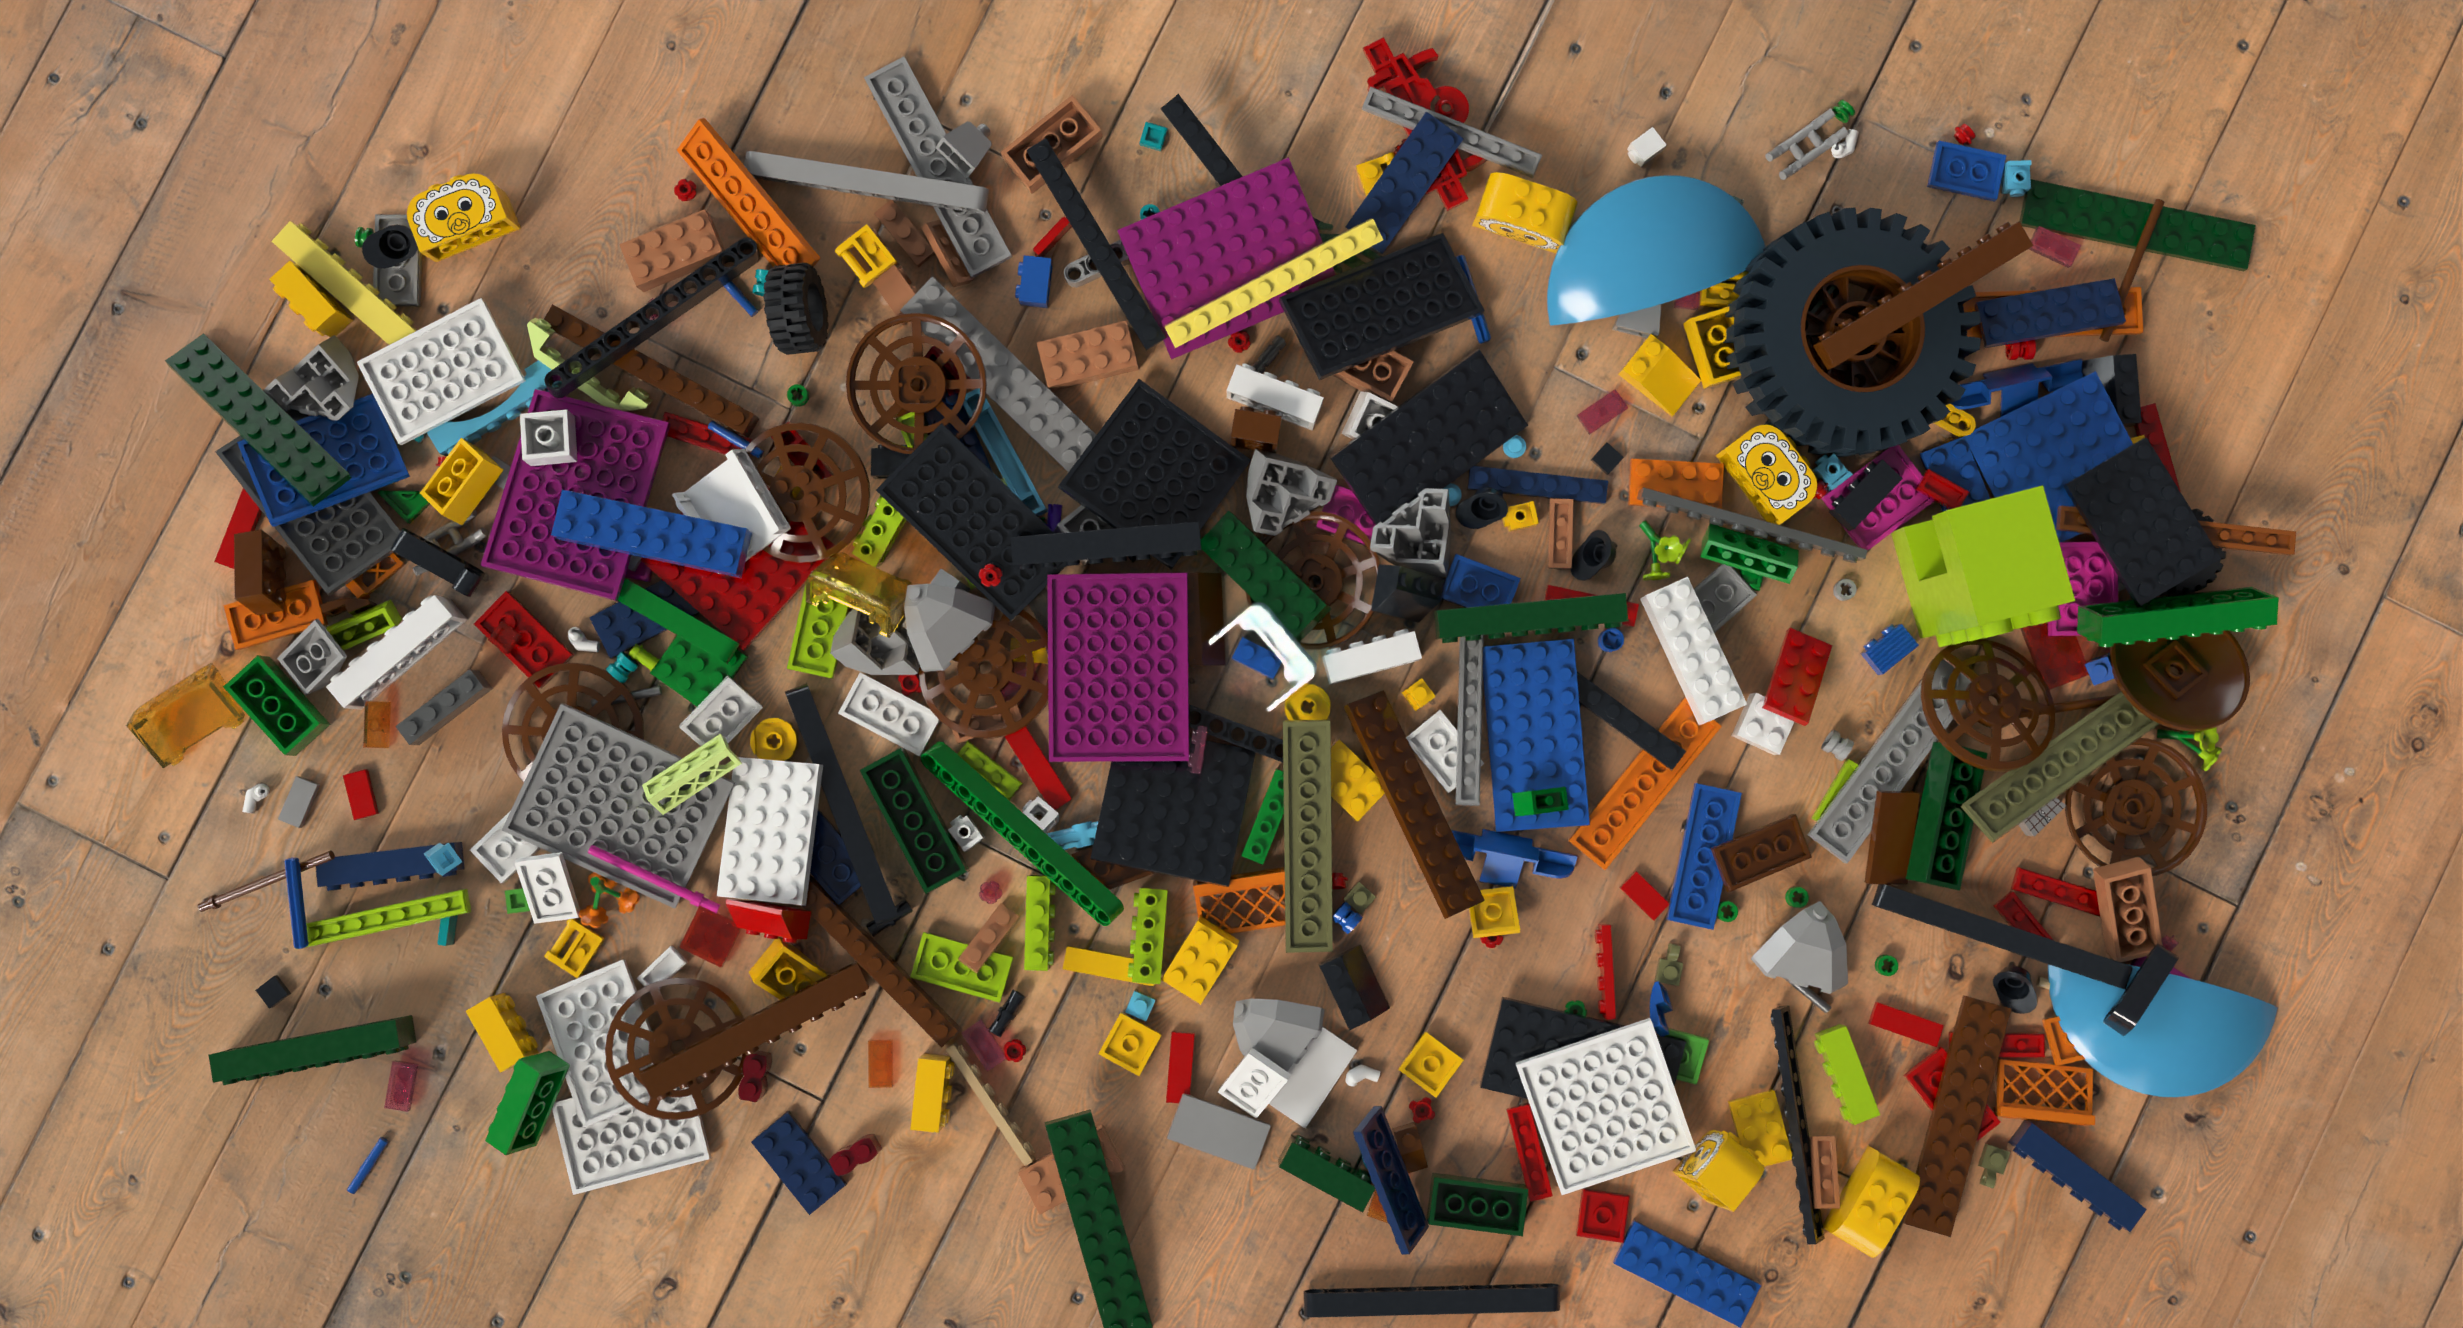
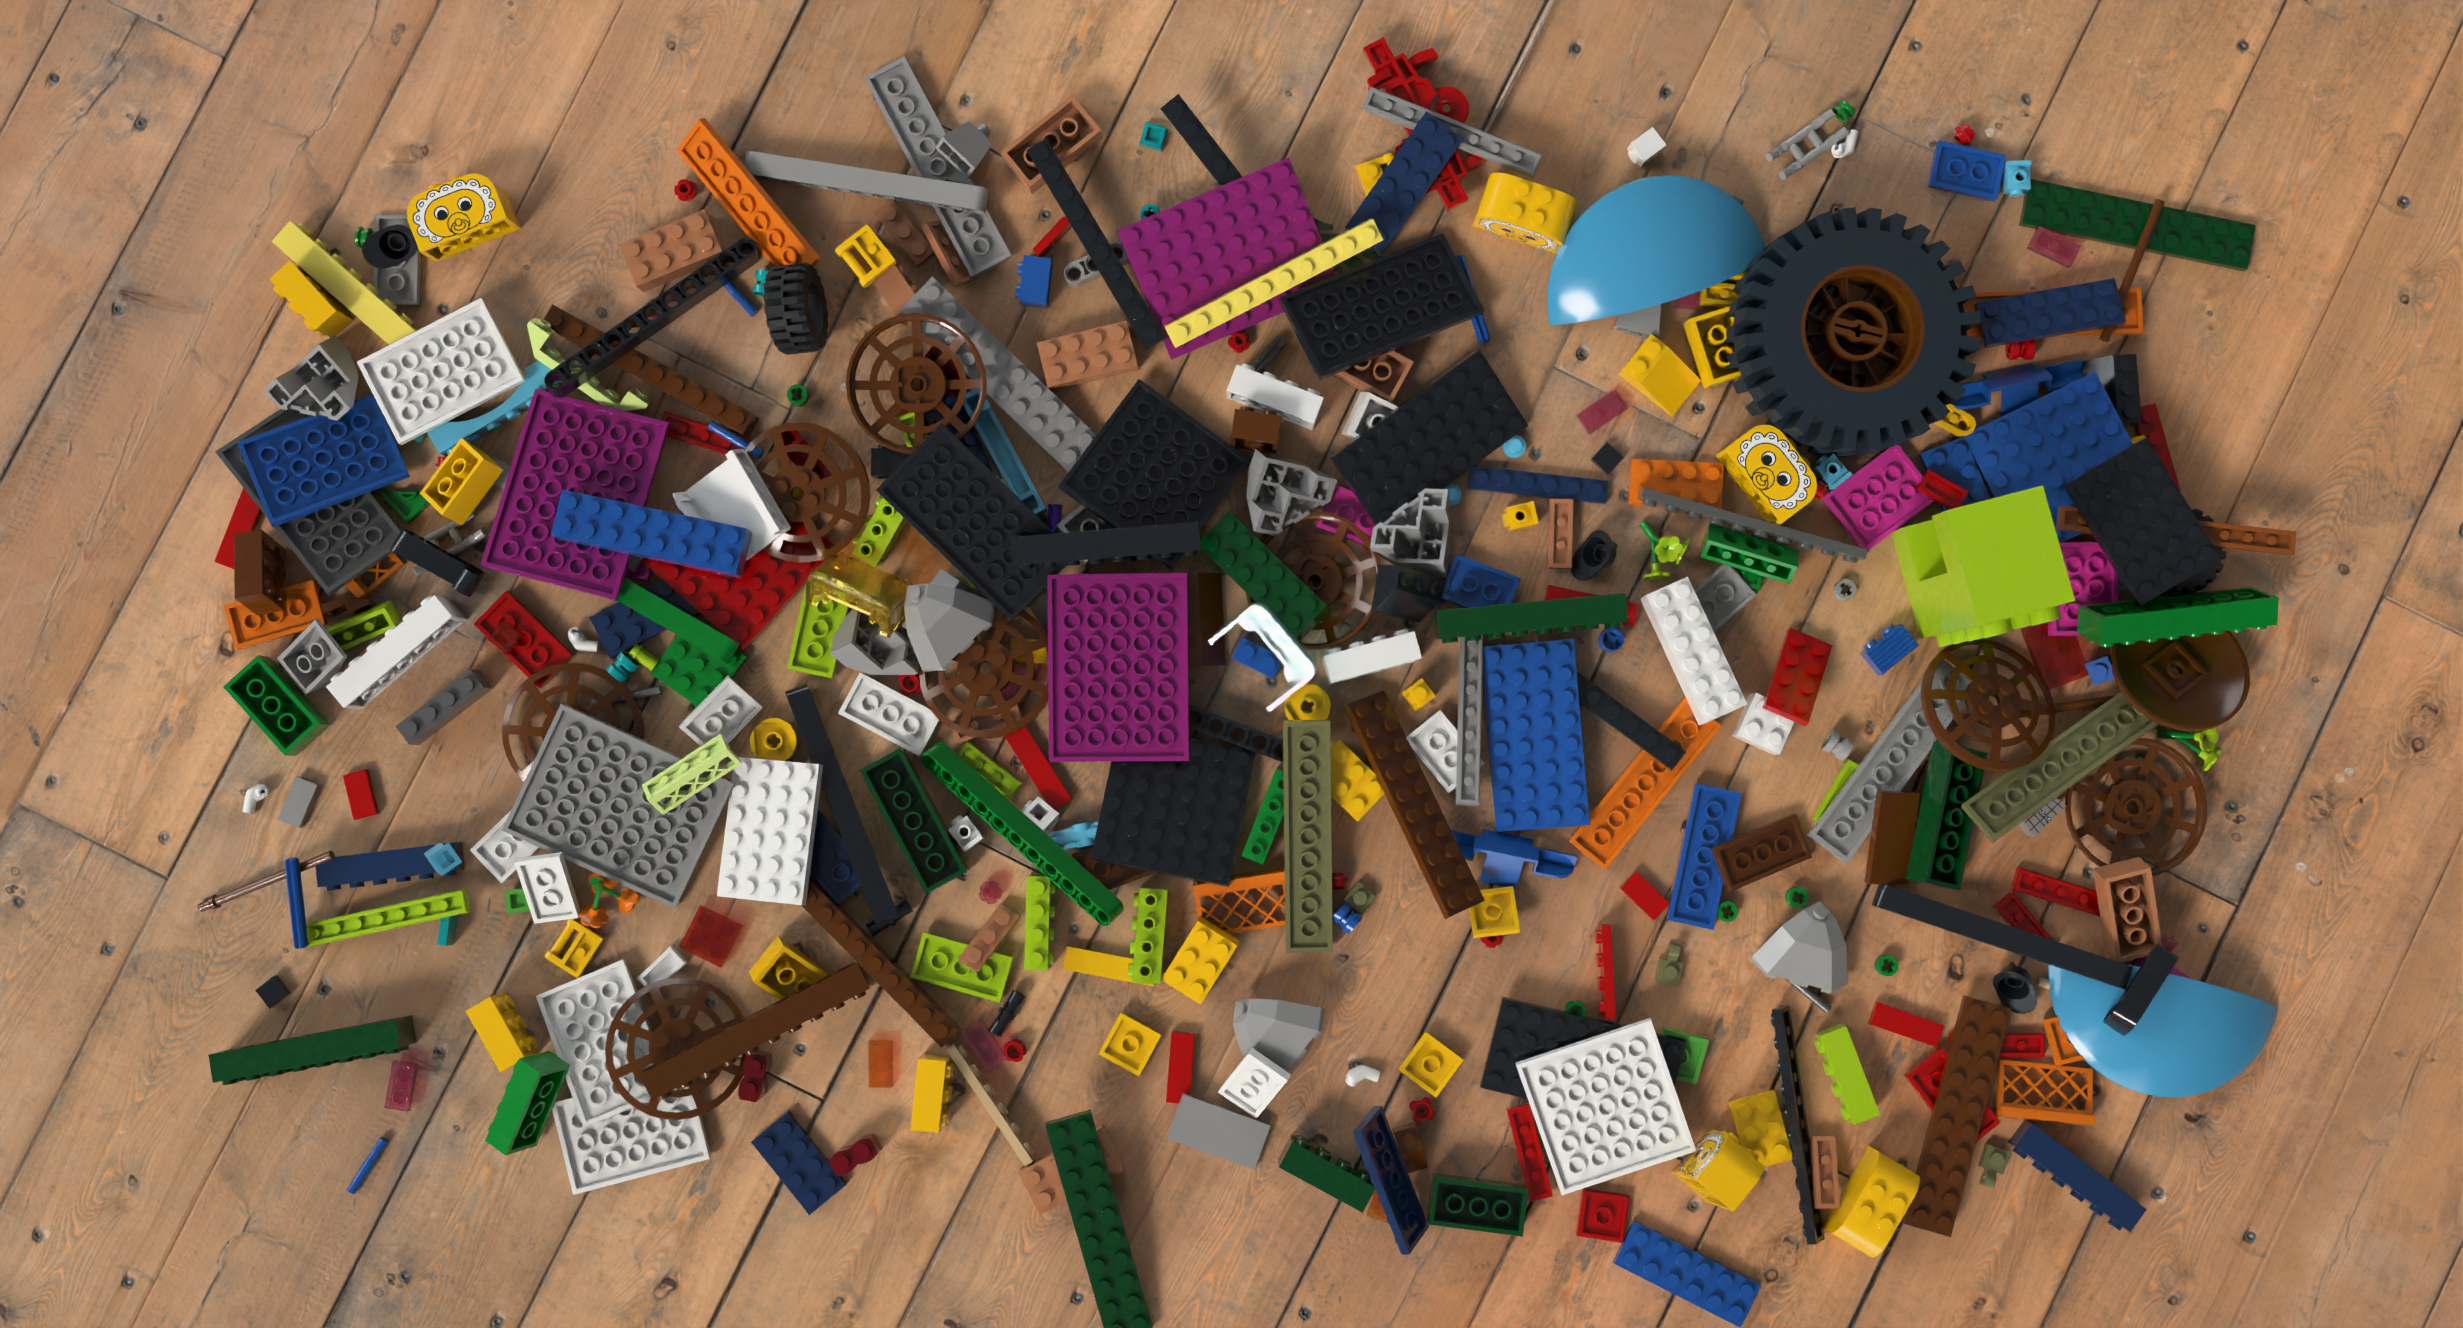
clear yellow windscreen [126,663,245,768] -> none
dark green plate [165,333,352,507] -> none
clear orange plate [363,701,391,748] -> none
white brick [520,410,577,466] -> none
dark pink bar [588,845,720,913] -> none
red slope [726,899,811,943] -> none
red plate [979,564,1002,587] -> none
medium azure plate [1125,990,1156,1021] -> none
clear pink plate [1188,725,1208,774] -> none
white tile [1269,1026,1357,1128] -> none
black beam [1304,1283,1560,1317] -> none
black slope [1319,944,1390,1031] -> none
black piece [1456,487,1508,529] -> none
green slope [1512,787,1569,816] -> none
blue slope [1650,981,1673,1036] -> none
reddish brown brick [1813,222,2034,370] -> none
black brick [1829,459,1903,531] -> none

